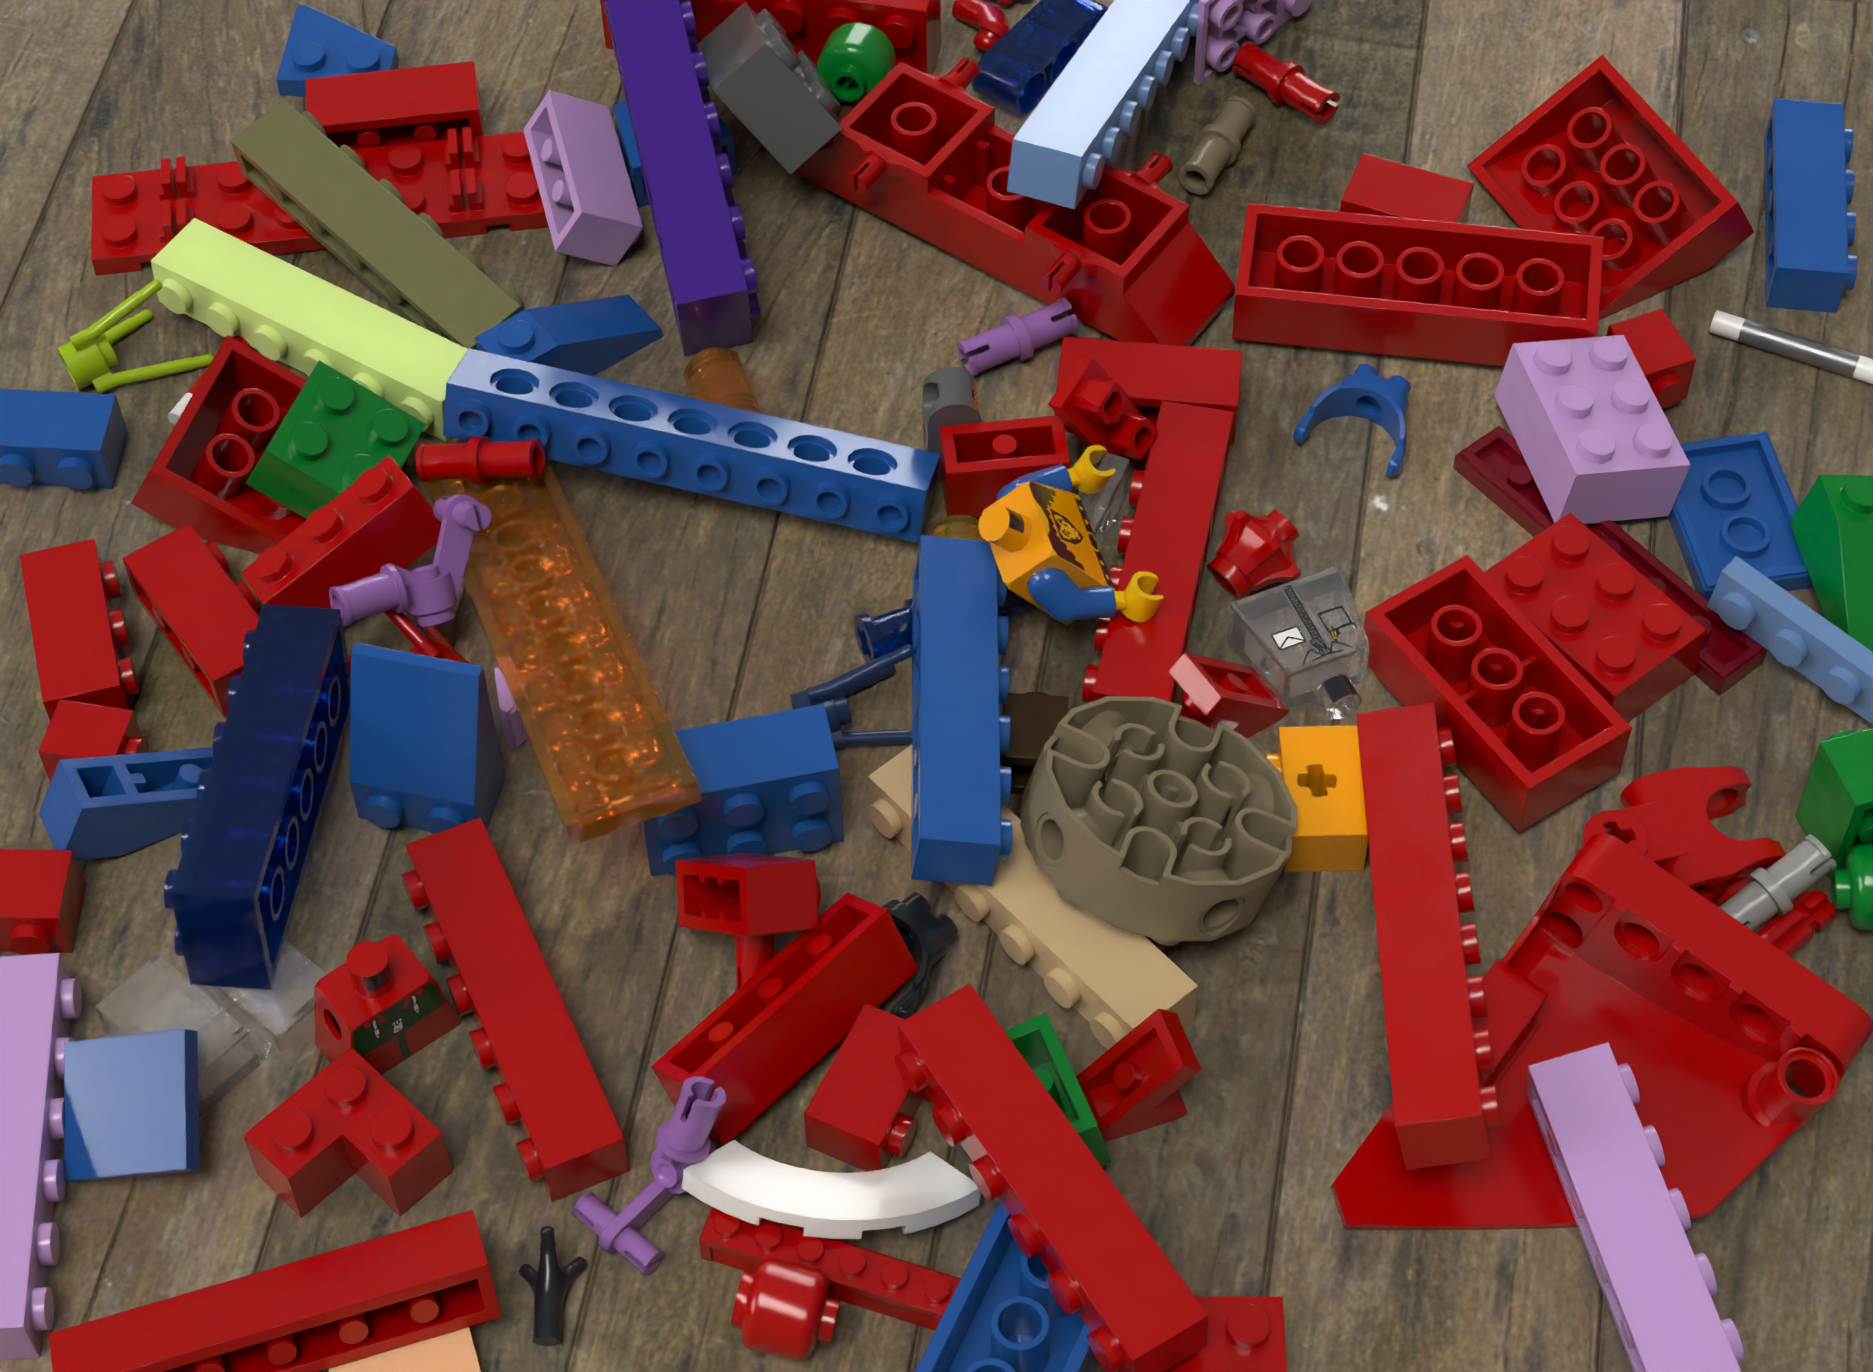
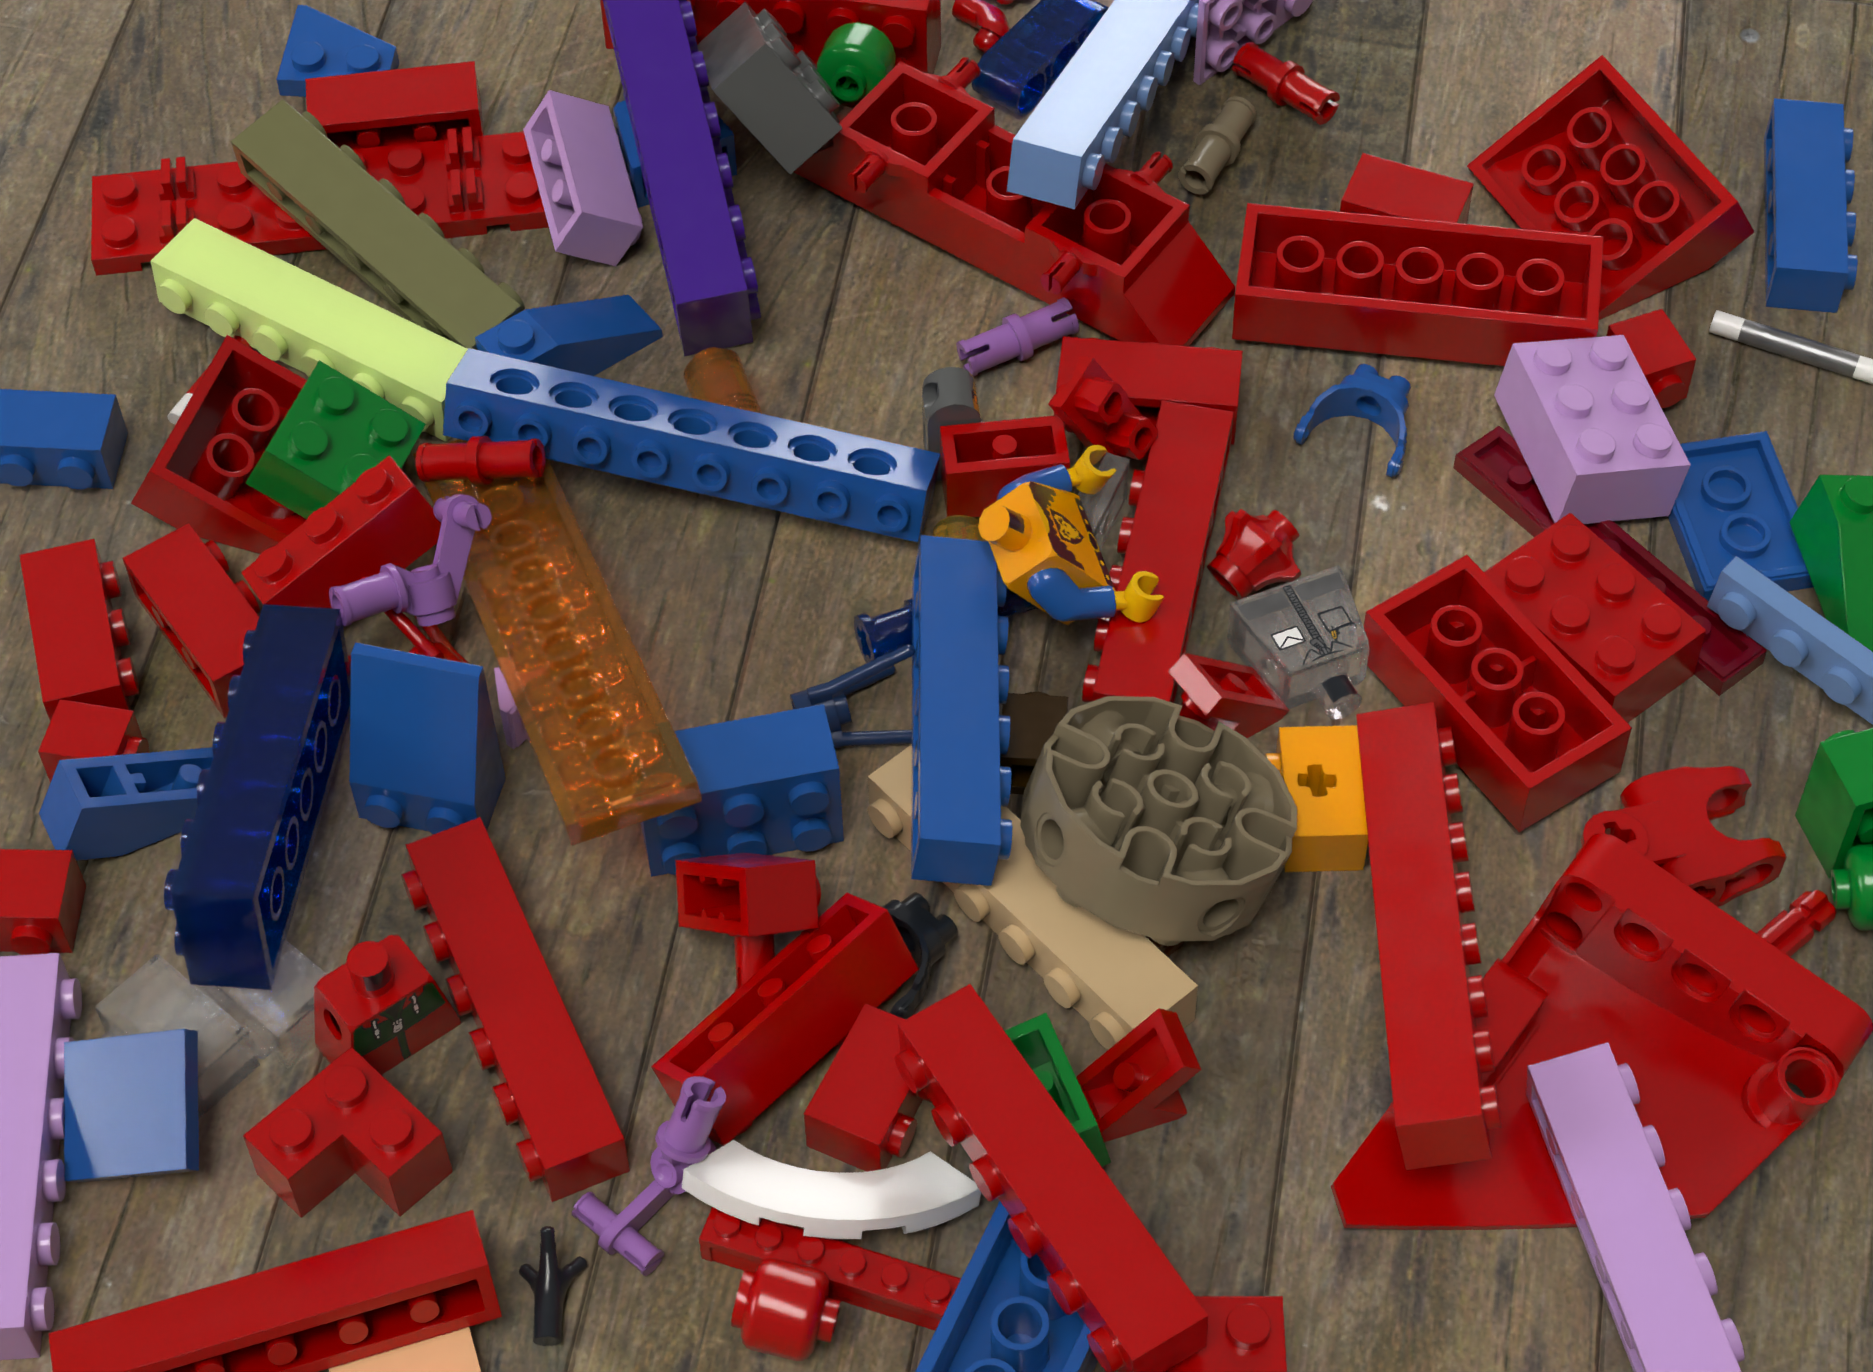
lime plant [56,279,214,394] -> none
light grey pin [1719,834,1837,931] -> none

